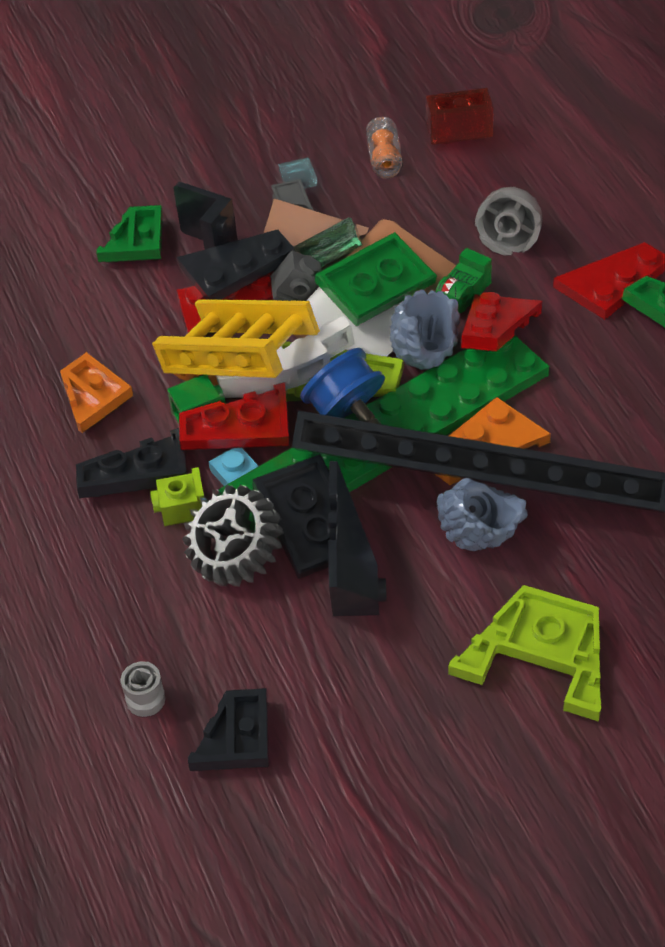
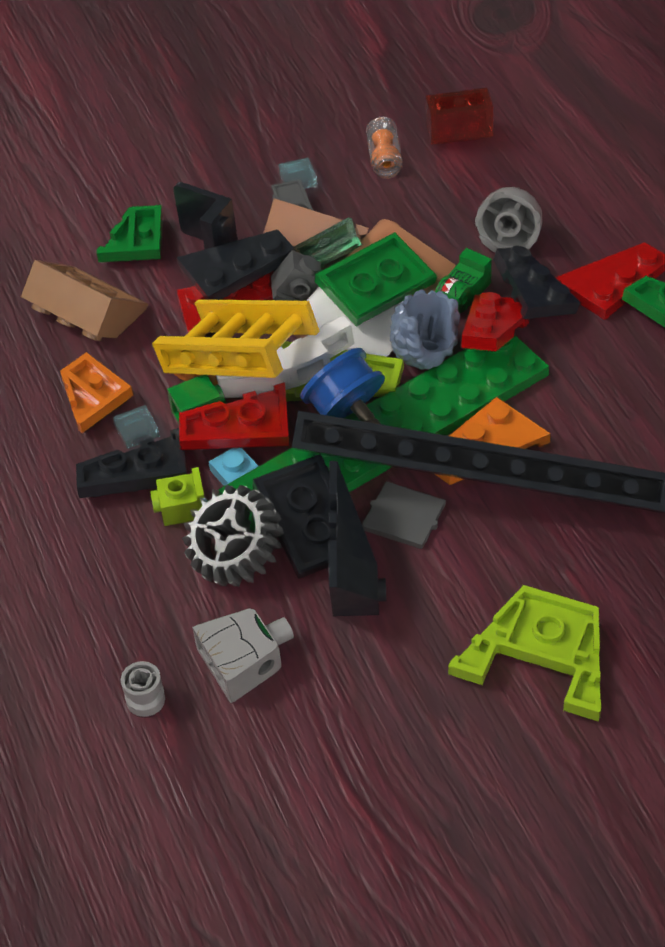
black wing [188,688,269,771] -> none
sand blue hair [437,478,528,551] -> none
none -> medium nougat slope [21,260,148,341]
none -> clear light blue tile [113,405,160,449]
none -> light grey torso [192,608,294,703]
none -> dark grey piece [362,481,446,549]
none -> black wing [493,245,581,319]

